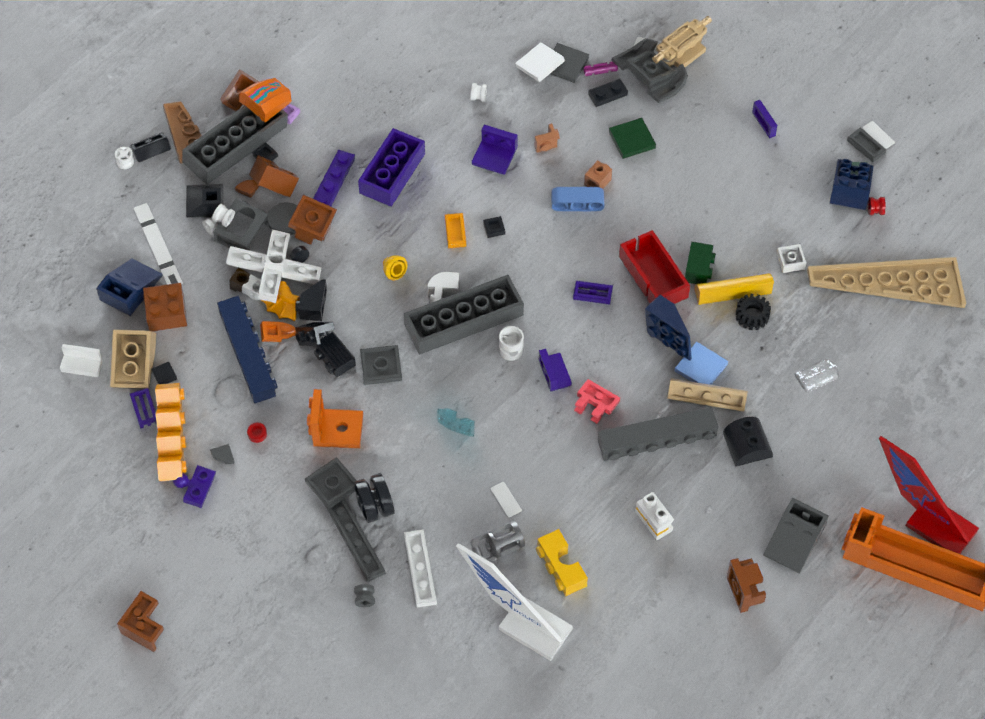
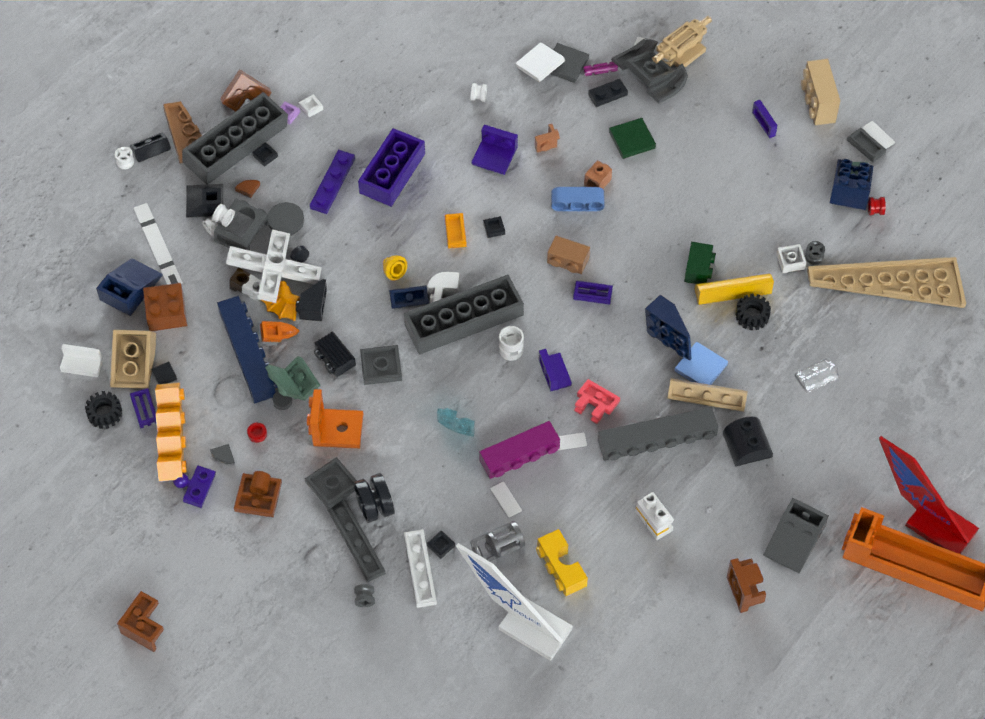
orange slope [239,78,292,123] -> none
dark orange panel [249,155,299,197] -> none
dark orange panel [288,195,337,245] -> none
black bracket [295,322,335,346] -> none
red piece [619,230,690,304] -> none
none -> black tyre [85,391,122,429]
none -> dark orange plate [234,471,282,518]
none -> sand green bracket [265,356,321,401]
none -> dark grey tile [272,391,292,410]
none -> white tile [299,94,323,118]
none -> dark blue slope [389,285,429,309]
none -> black tile [427,530,455,559]
none -> magenta brick [479,420,560,479]
none -> medium nougat brick [547,235,590,274]
none -> white sticker [558,432,587,450]
none -> tan brick [801,59,840,125]
none -> dark grey wheel [805,241,825,265]

